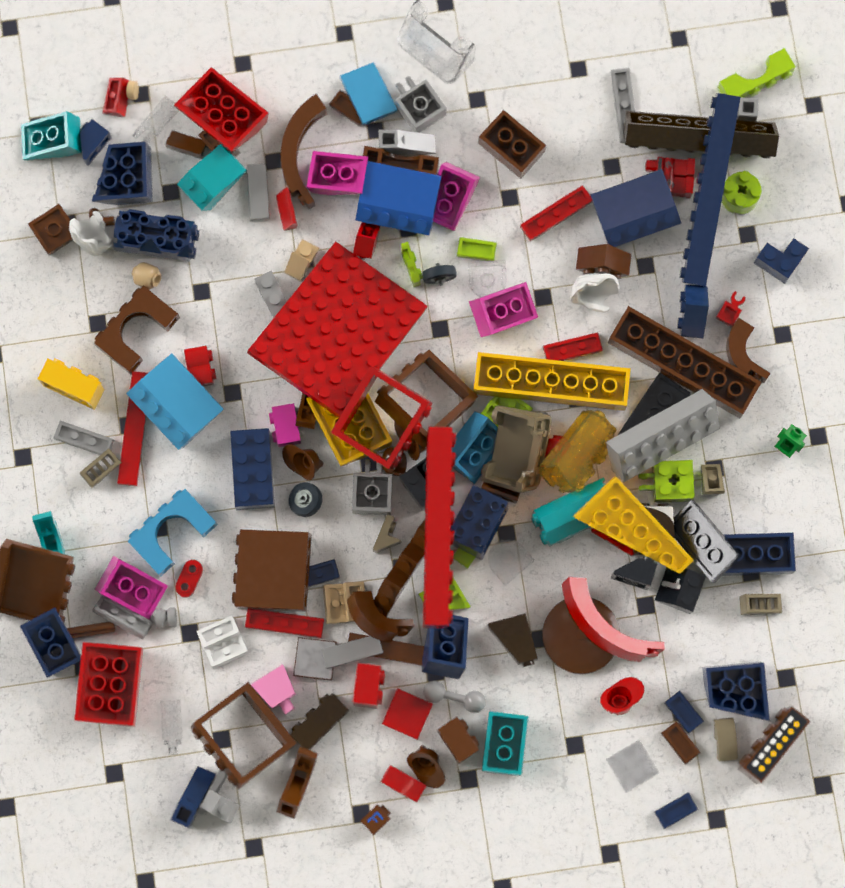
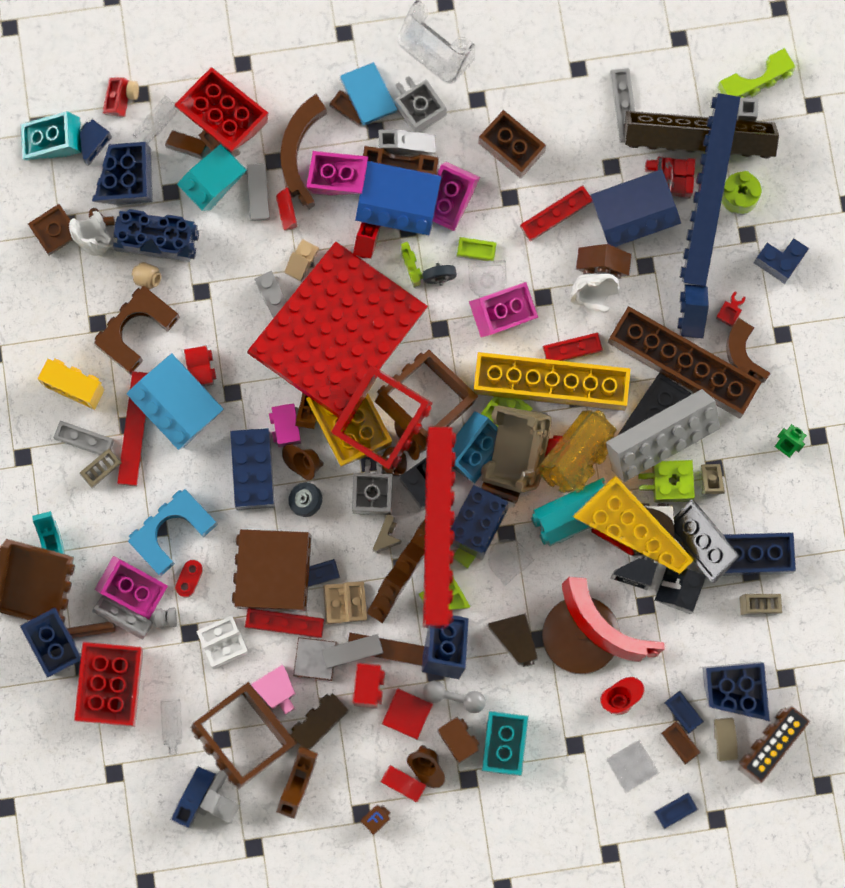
reddish brown arch [347,591,414,642] -> none

